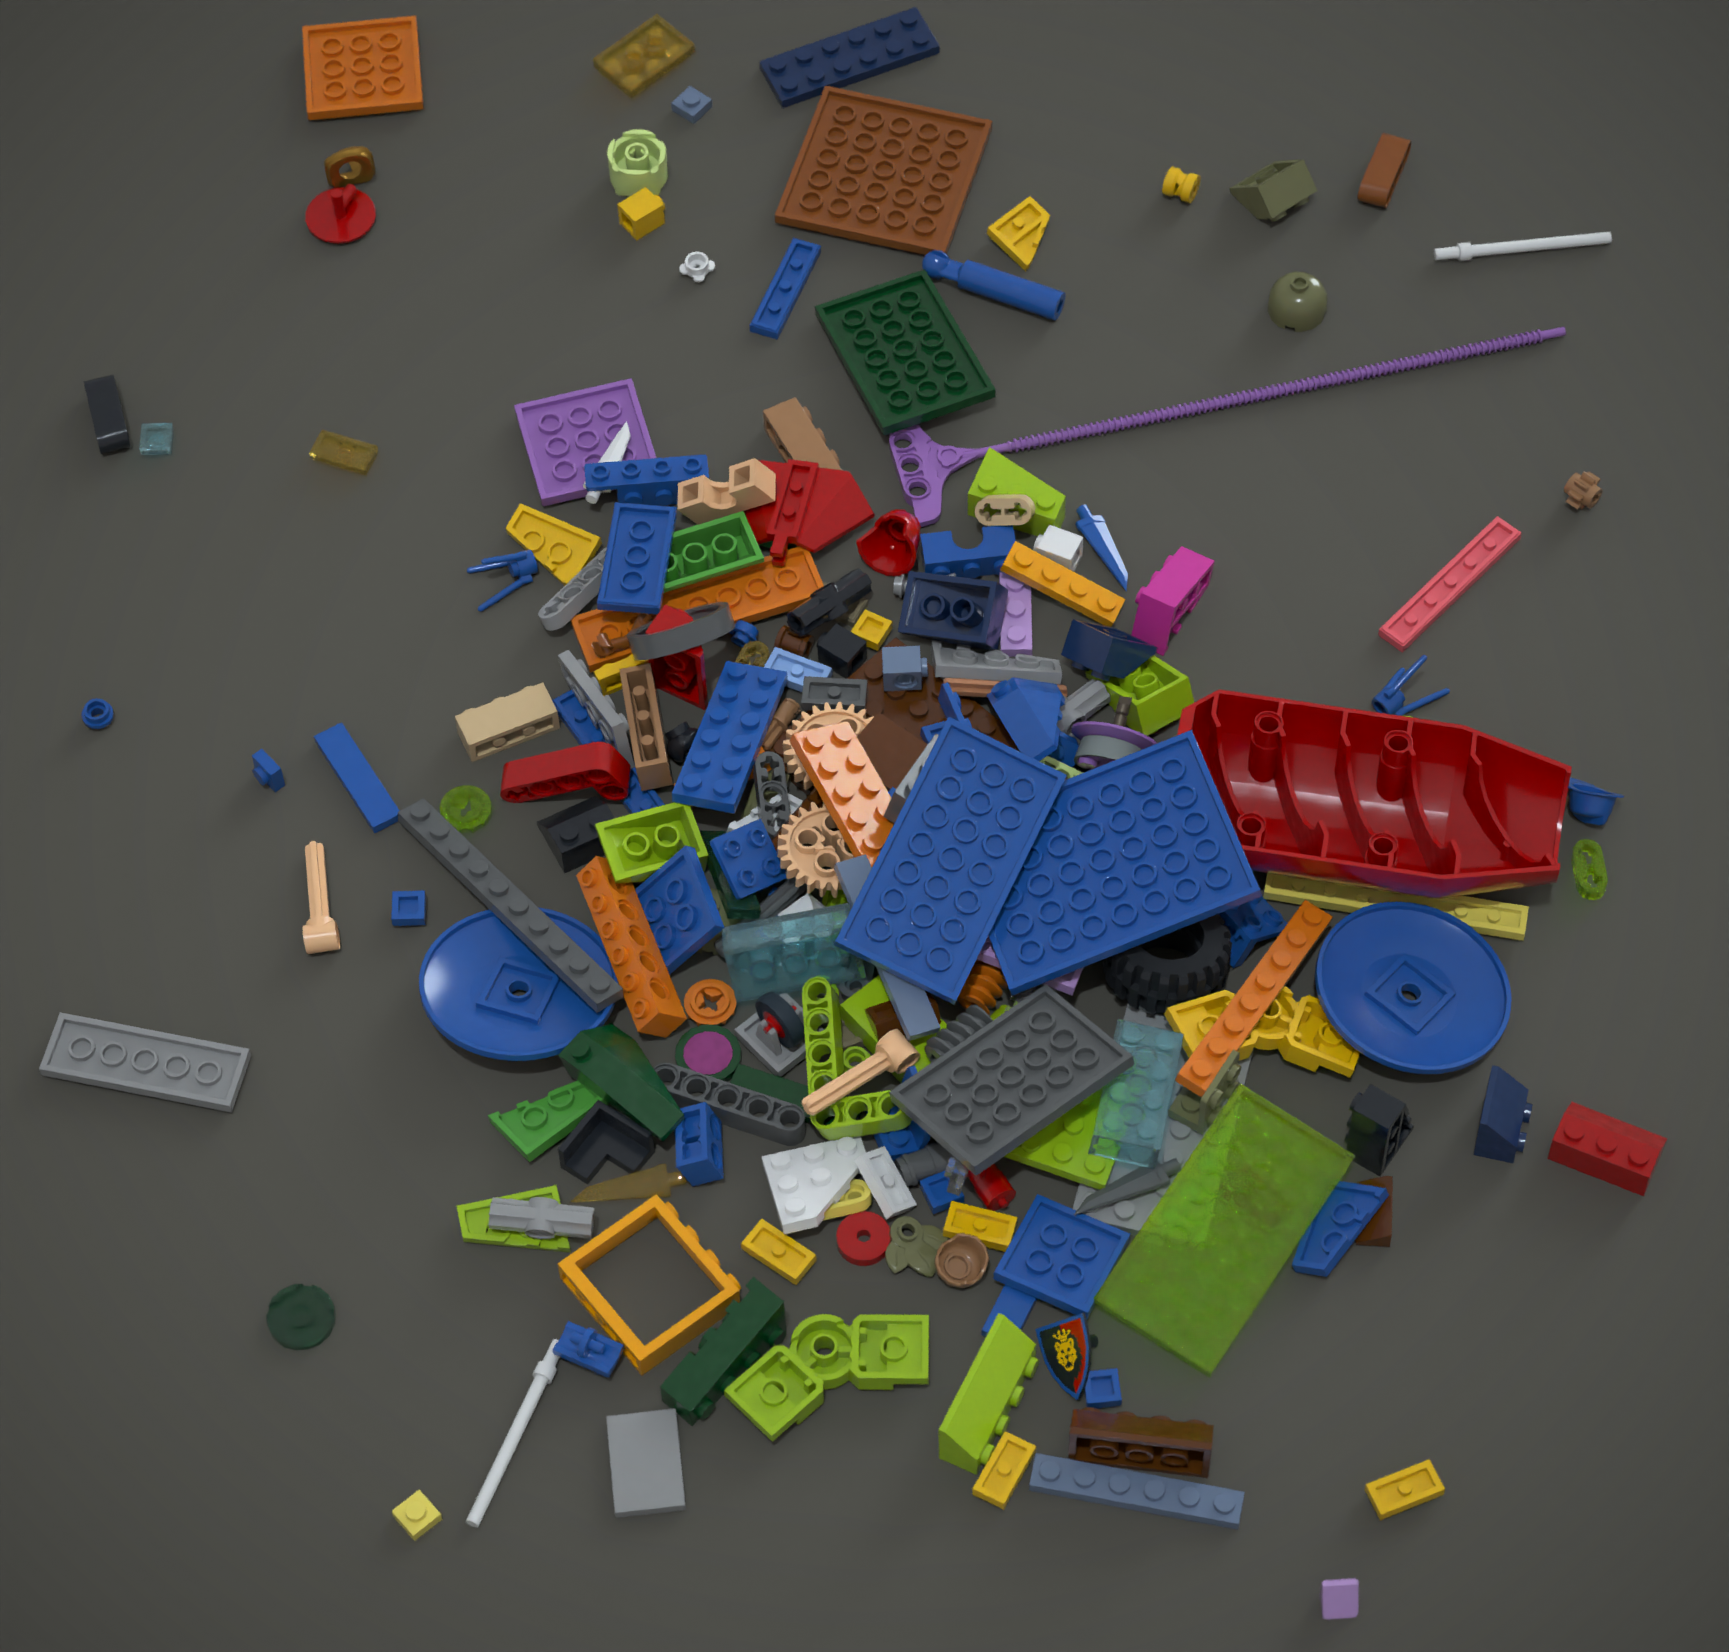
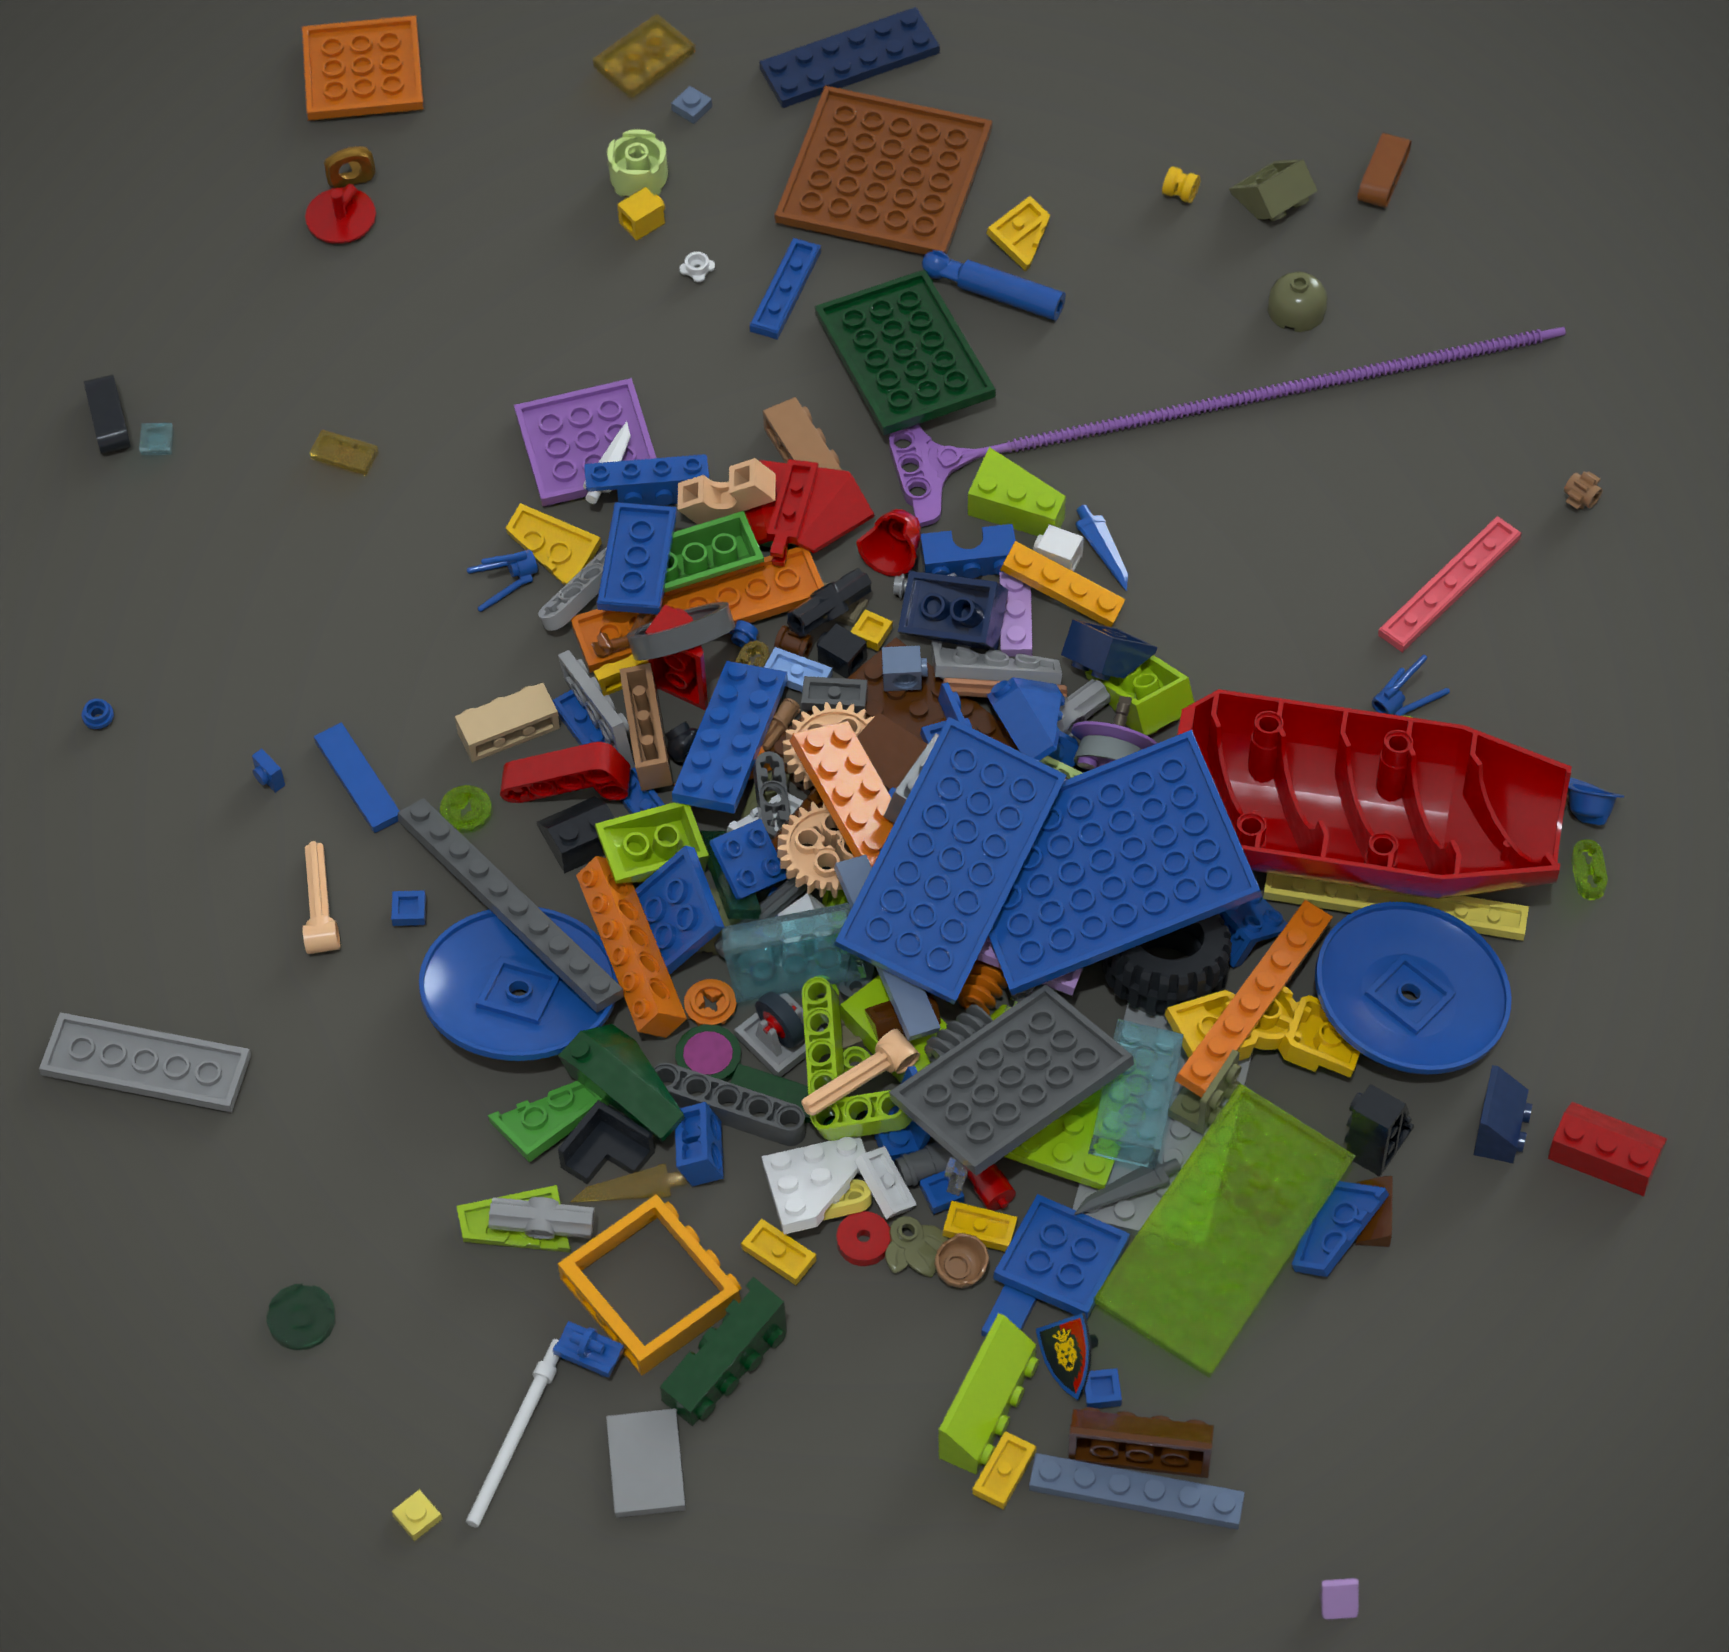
lime plate [724,1314,929,1442] -> none
tan beam [975,494,1035,526] -> none
dark pink wedge [1131,546,1215,656] -> none
yellow plate [1365,1459,1445,1520] -> none
white bar [1434,232,1612,261] -> none

